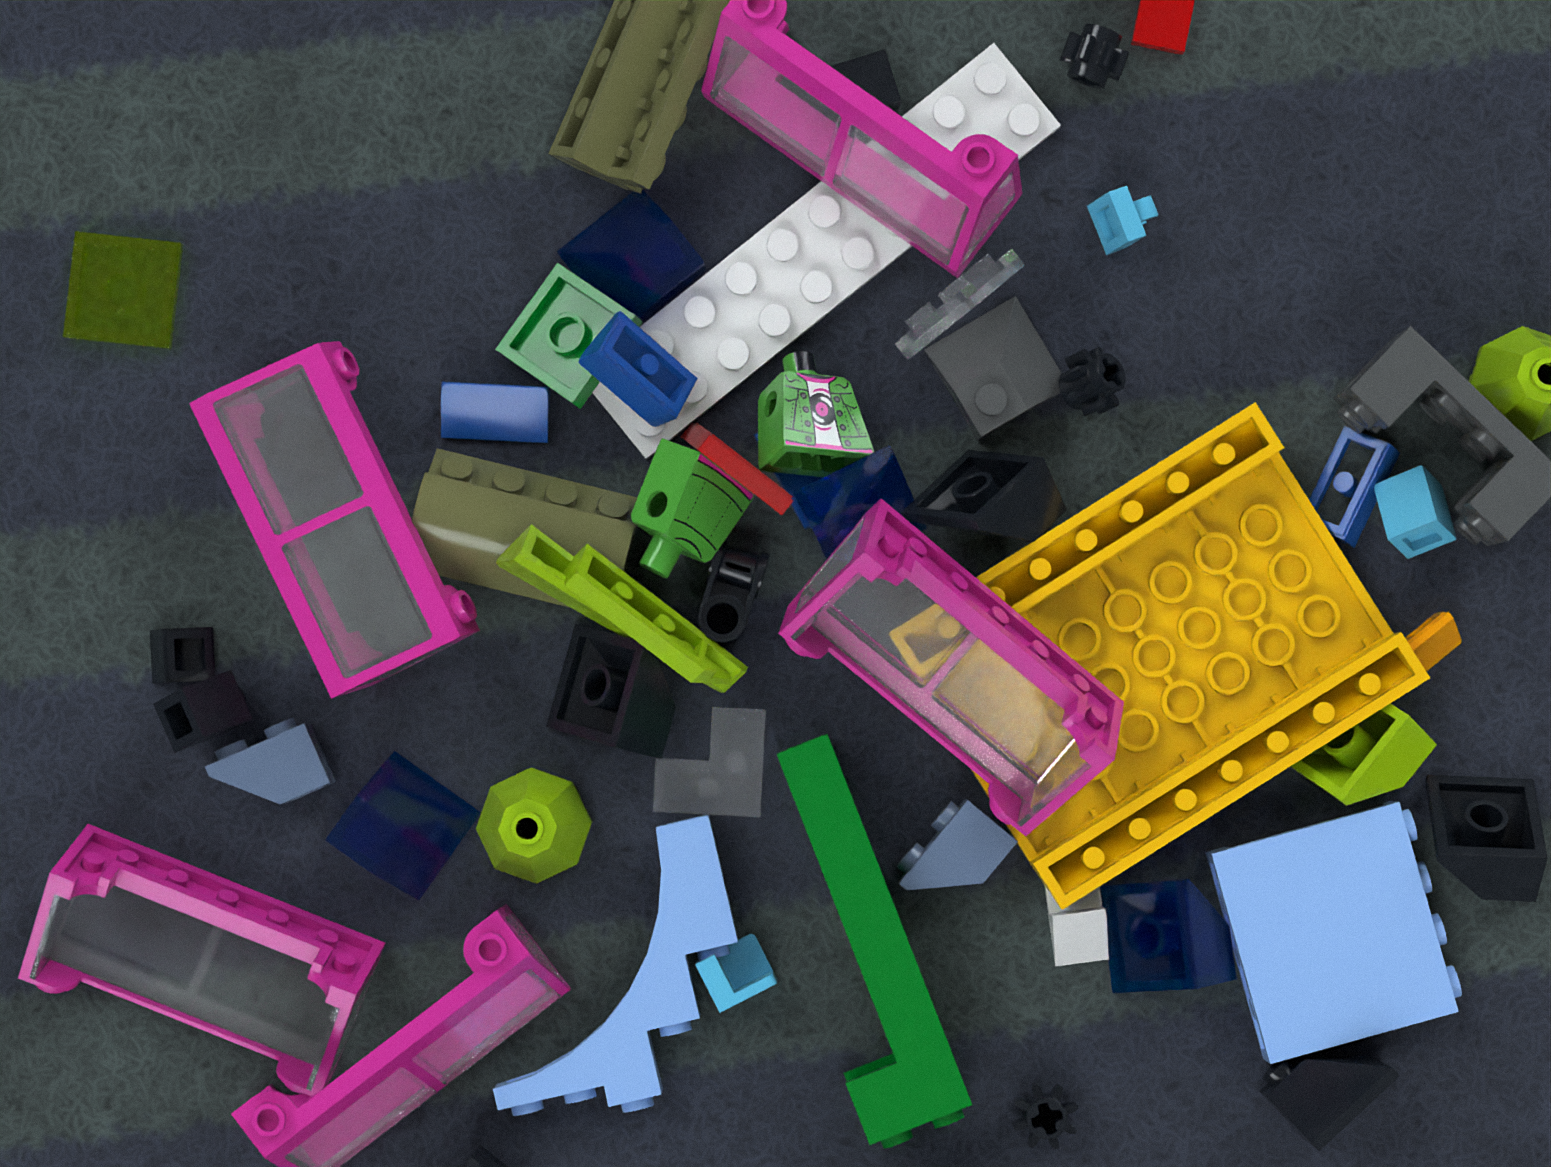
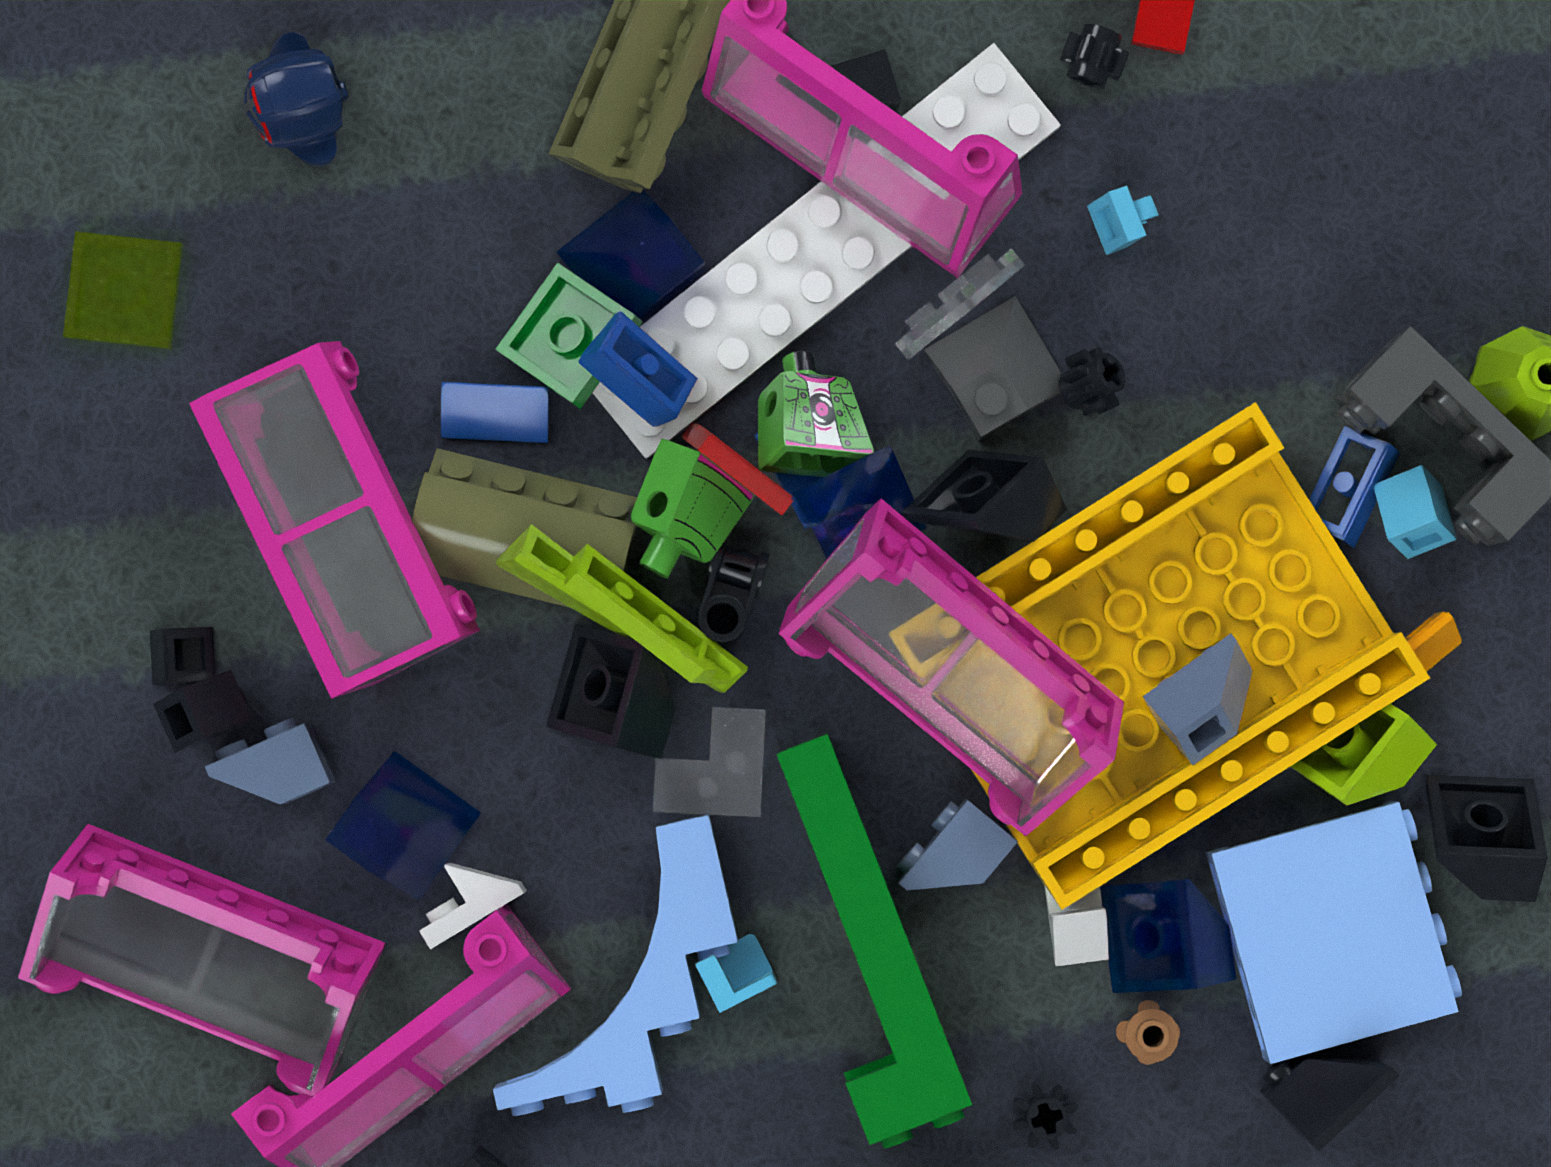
lime cone [476,767,592,884] -> none
none -> dark blue piece [243,31,349,166]
none -> white slope [419,863,527,949]
none -> medium nougat brick [1116,1000,1180,1065]
none -> sand blue slope [1143,633,1253,766]

